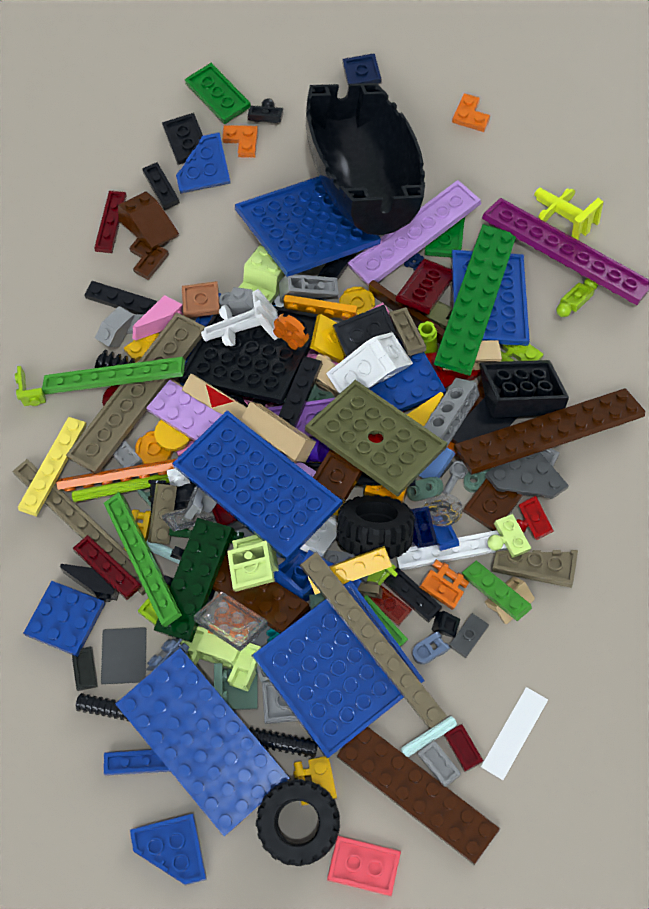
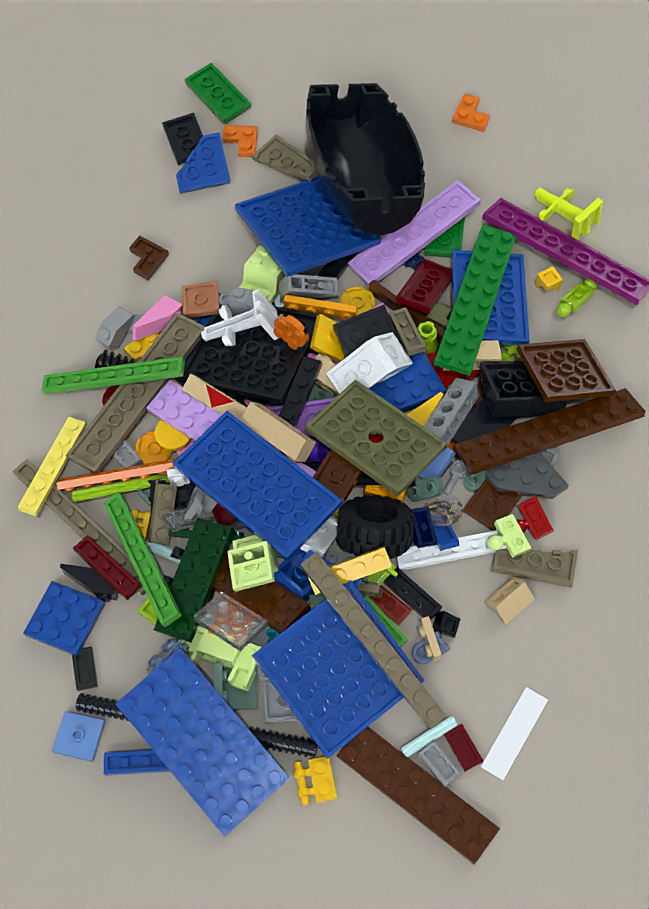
lime bracket [15,366,46,406] -> none
black plate [85,281,157,314] -> none
dark red tile [94,191,127,253] -> none
dark grey sticker [101,627,147,685] -> none
reddish brown slope [118,191,179,250] -> none
blue plate [130,814,207,885] -> none
black plate [142,162,180,210] -> none
black plate [247,98,283,123] -> none
black tyre [256,779,340,866] -> none
coral tile [327,836,401,897] -> none
dark blue plate [342,53,381,85] -> none
orange plate [419,559,469,610] -> none
dark grey plate [449,613,489,658] -> none
bright green plate [462,560,532,621] -> none
none -> medium blue plate [52,711,105,762]
none -> dark tan wing [252,134,318,181]
none -> tan plate [418,616,442,663]
none -> reddish brown plate [516,339,616,403]
none -> yellow panel [535,266,563,292]

